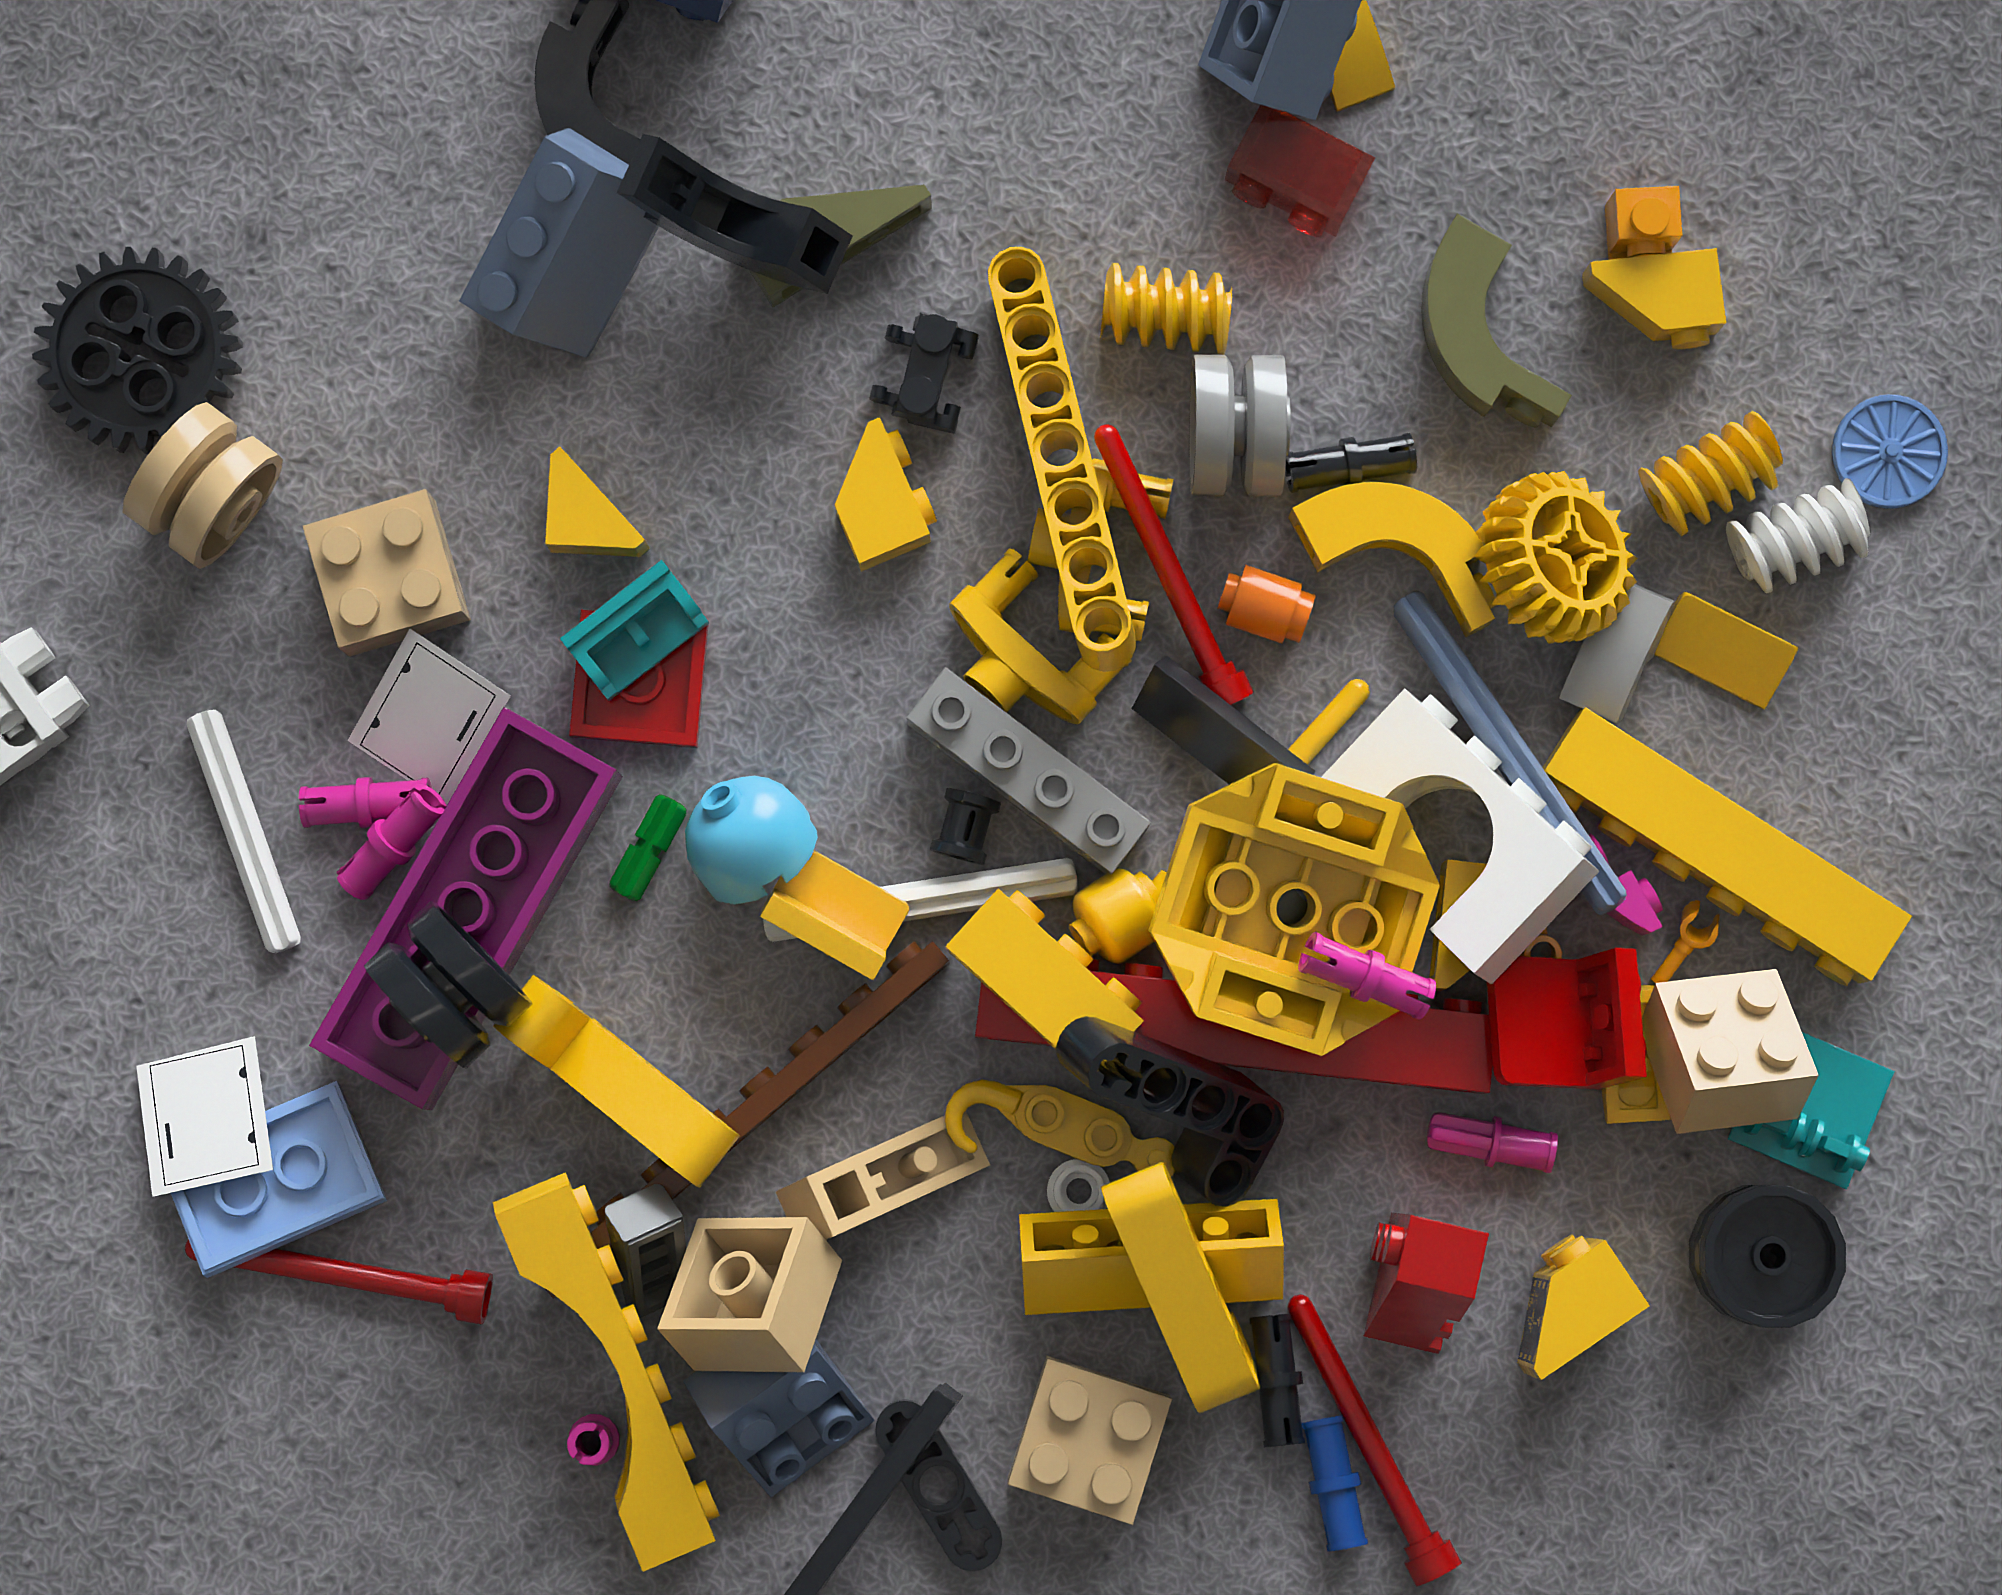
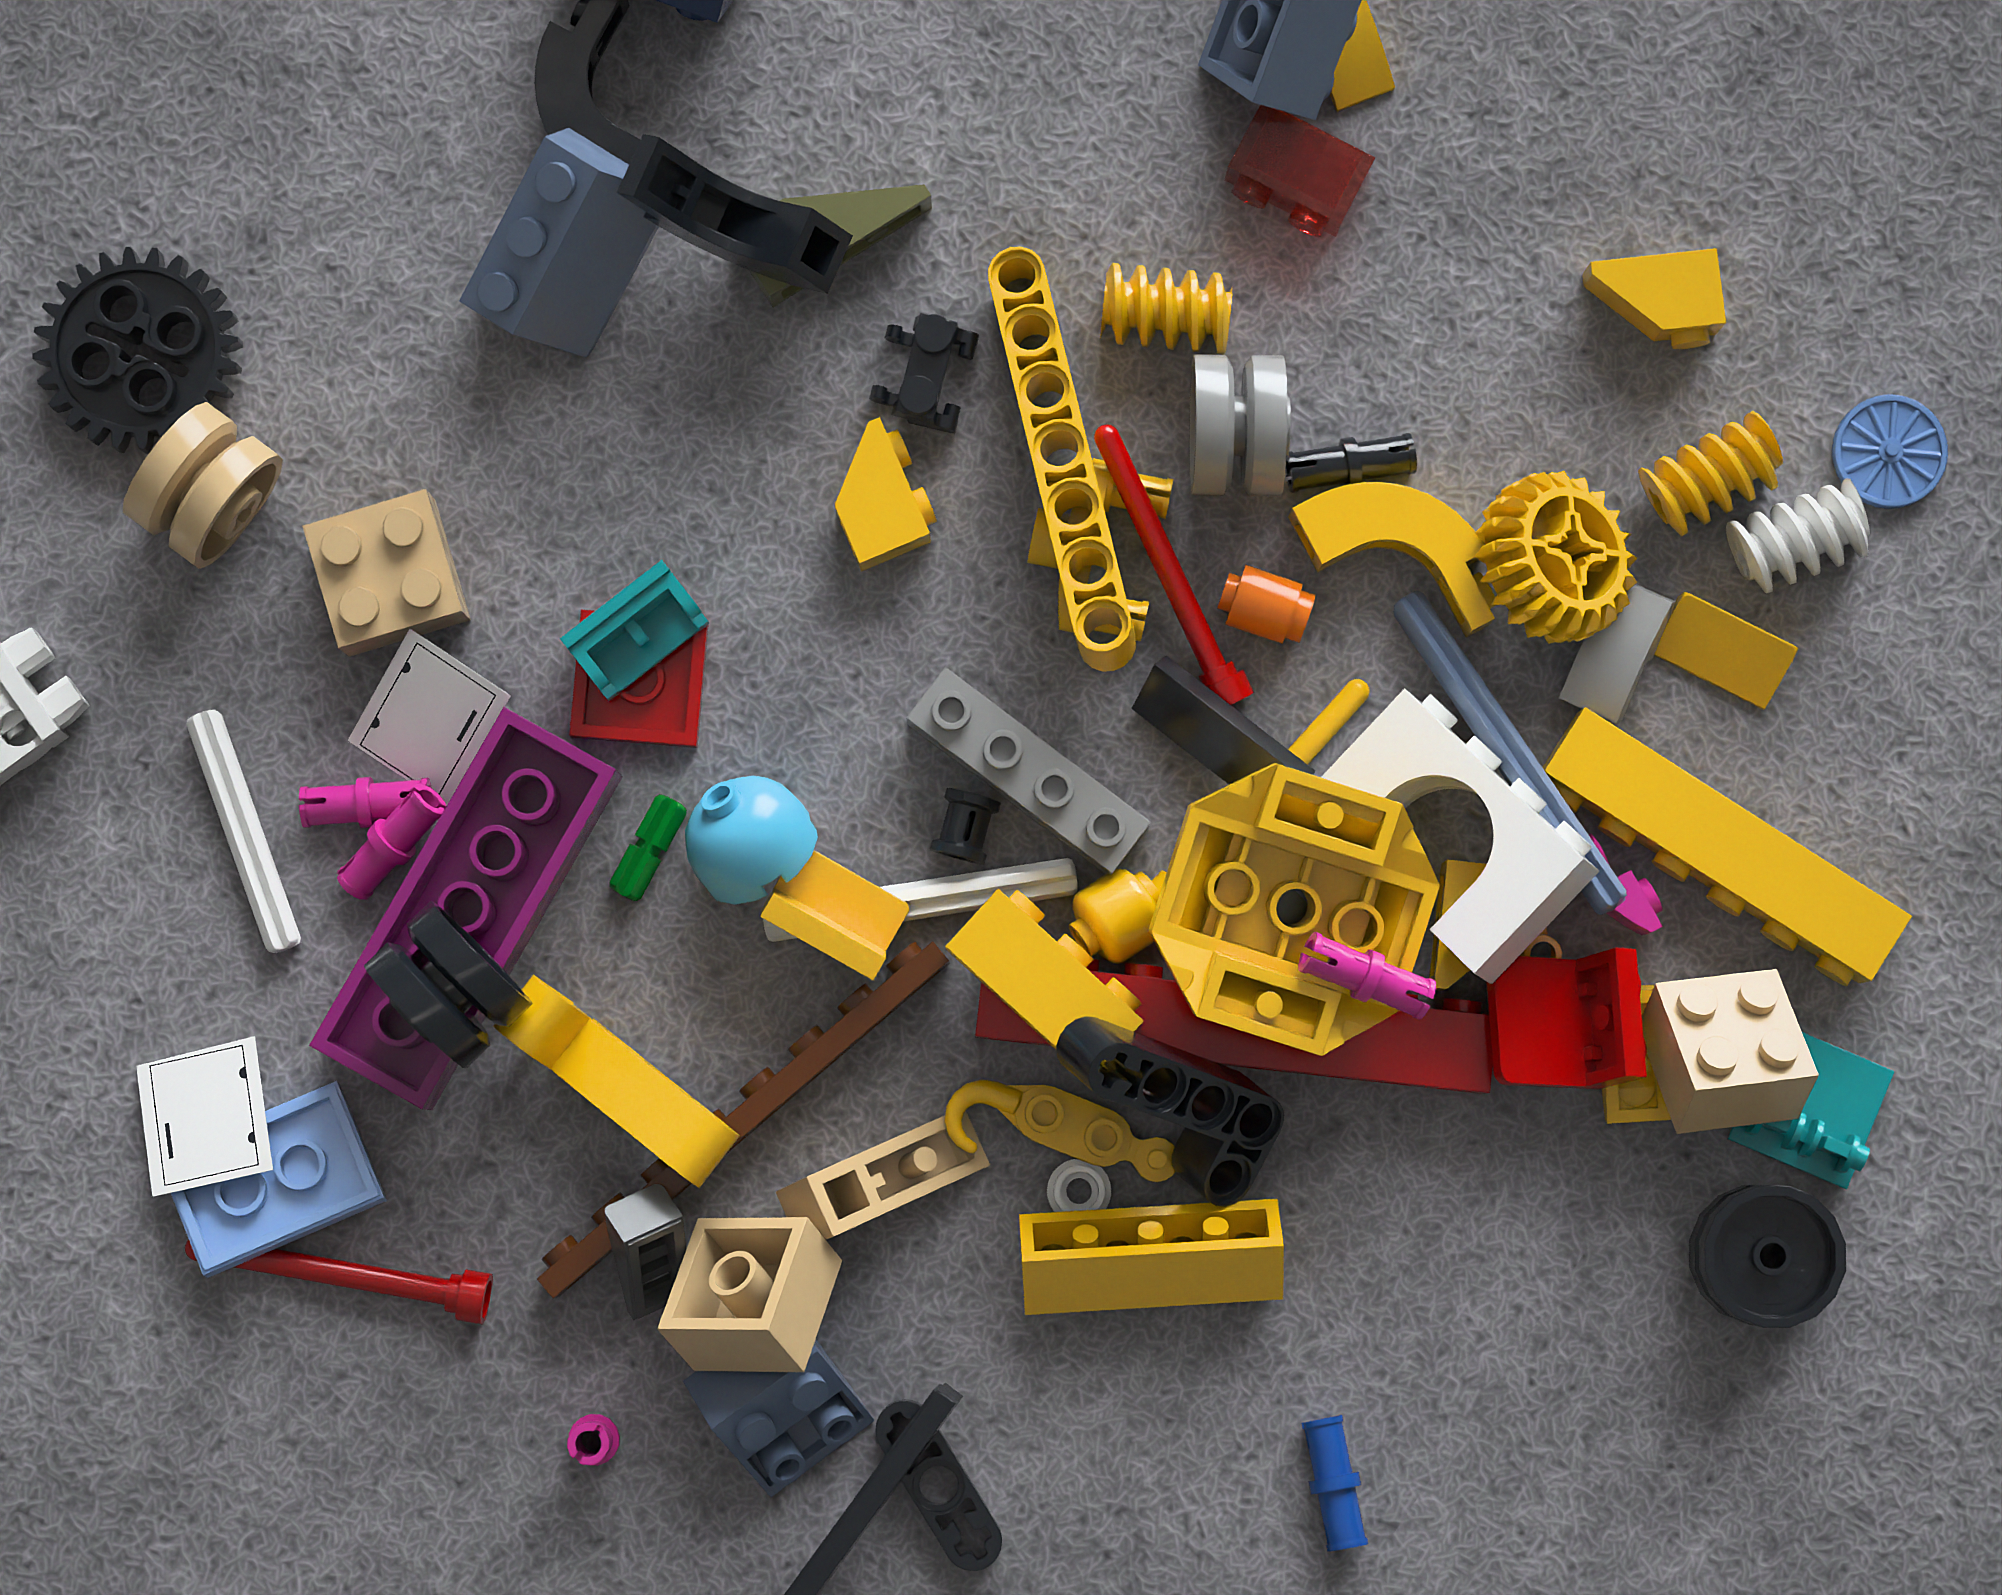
yellow arch [493,1172,720,1572] -> none
yellow slope [545,446,650,557] -> none
yellow connector [949,548,1132,724] -> none
tan brick [1007,1355,1172,1525] -> none
yellow beam [1101,1161,1260,1414] -> none
black pin [1249,1313,1305,1448] -> none
red piece [1287,1294,1462,1587] -> none
red wedge [1363,1212,1489,1354] -> none
olive arch [1421,213,1572,428] -> none
dark pink axle [1426,1112,1558,1173] -> none
yellow slope [1517,1234,1650,1380] -> none
light orange brick [1605,186,1682,260] -> none
light orange hand [1651,900,1720,983] -> none

